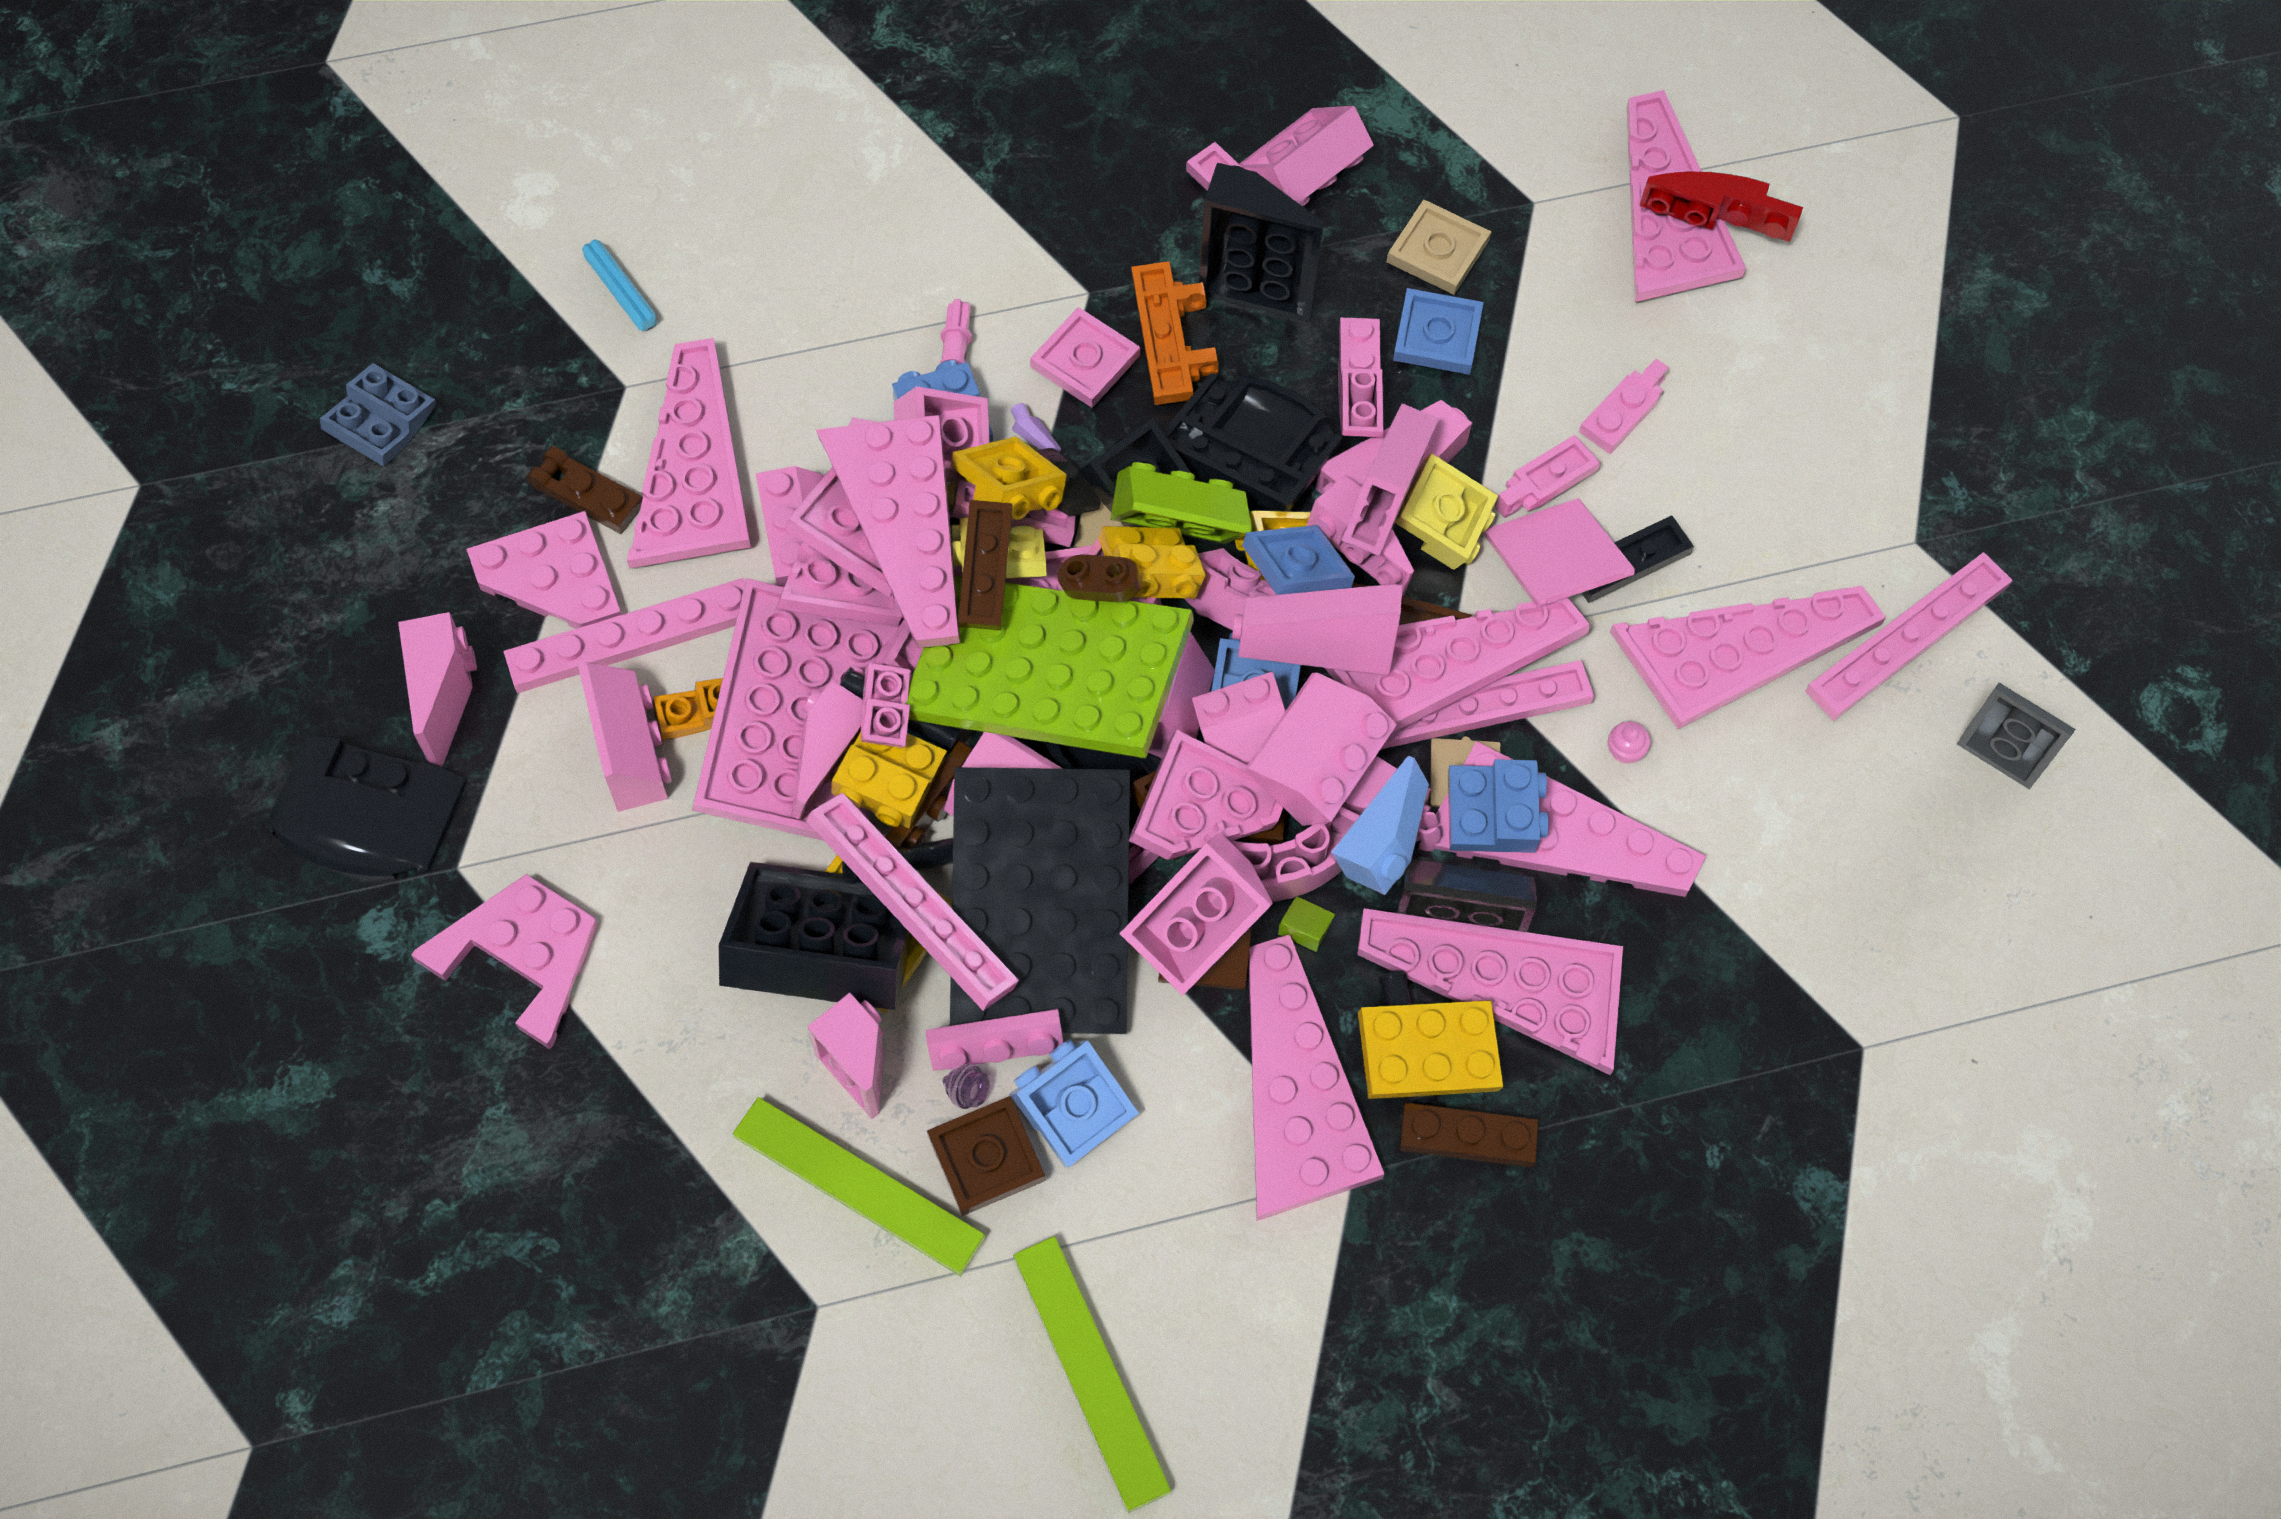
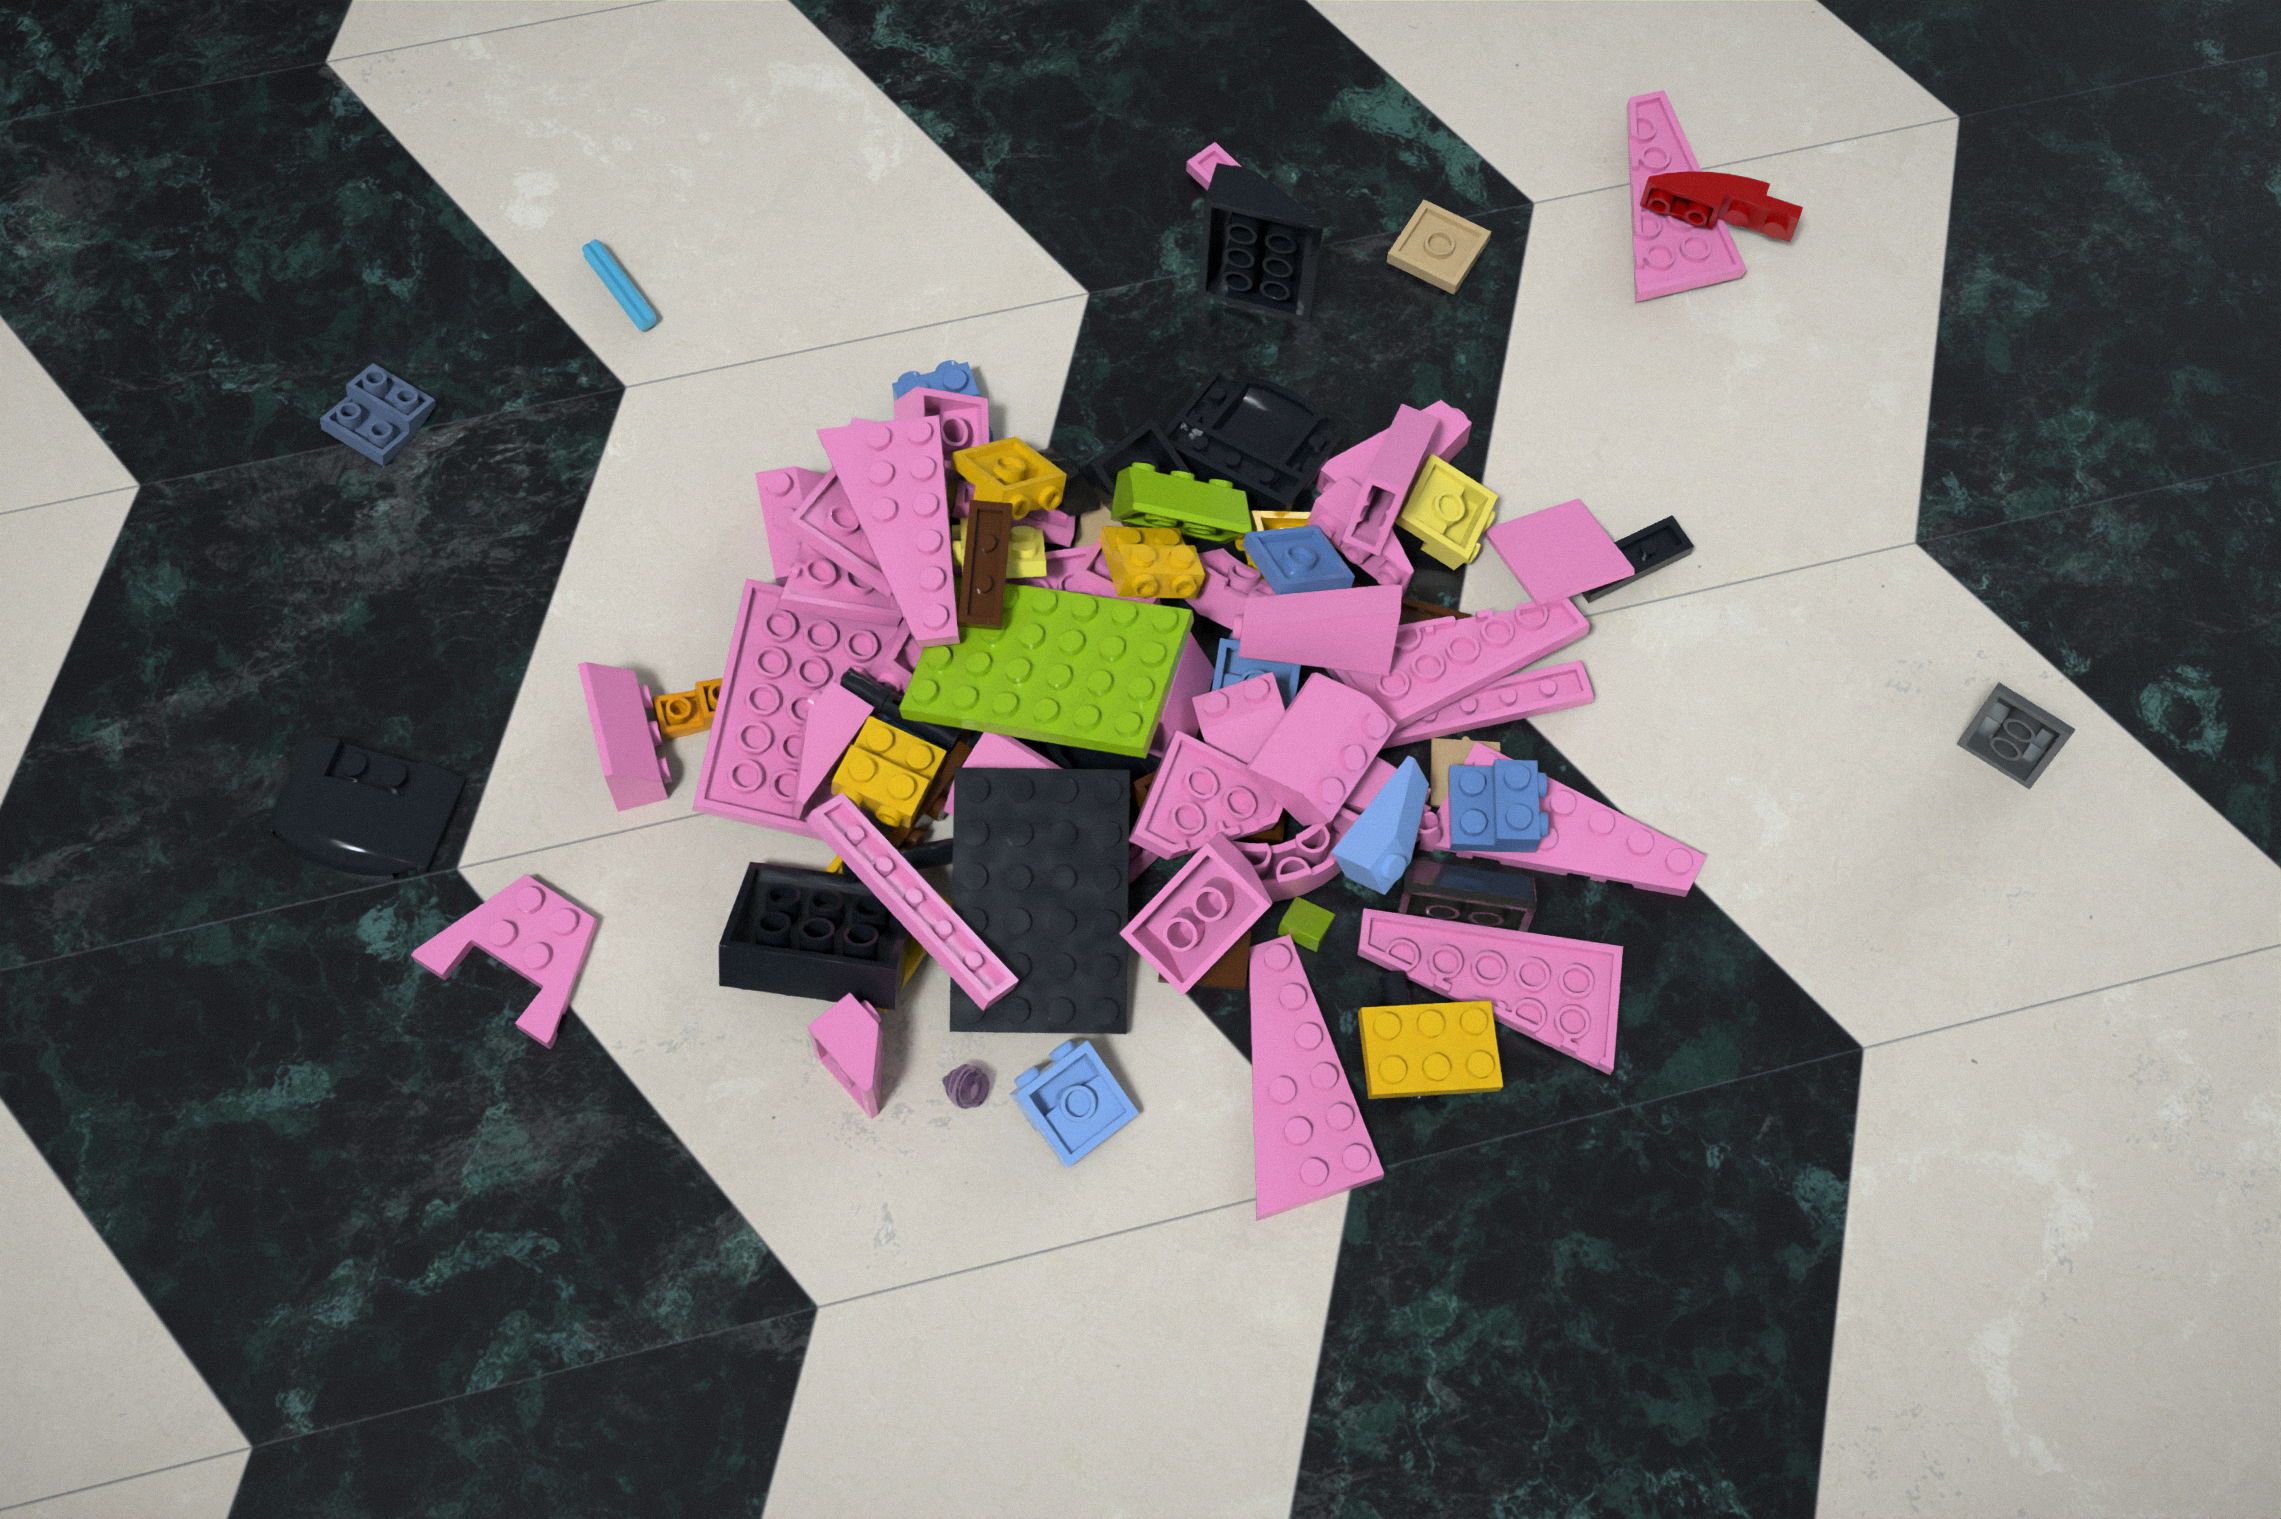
bright pink slope [398,612,477,768] -> none
bright pink plate [467,511,622,629] -> none
bright pink plate [504,578,745,693] -> none
reddish brown plate [526,446,643,535] -> none
bright pink wing [627,338,751,569] -> none
lime tile [732,1097,985,1277] -> none
bright pink slope [861,663,911,748] -> none
bright pink plate [926,1009,1064,1071] -> none
reddish brown plate [927,1096,1046,1216] -> none
bright pink axle [940,299,972,364] -> none
lavender bar [1011,403,1061,455] -> none
lime tile [1013,1236,1171,1514] -> none
bright pink plate [1030,307,1140,408] -> none
reddish brown plate [1057,554,1142,602] -> none
orange hinge [1131,261,1218,405] -> none
bright pink slope [1239,106,1374,206] -> none
bright pink slope [1338,317,1383,437] -> none
medium blue plate [1393,288,1484,375] -> none
reddish brown plate [1399,1103,1538,1168] -> none
bright pink hinge [1495,435,1601,518] -> none
bright pink hinge [1579,359,1669,454] -> none
bright pink plate [1607,721,1651,763] -> none
bright pink wing [1610,586,1886,729] -> none
bright pink plate [1805,552,2013,721] -> none

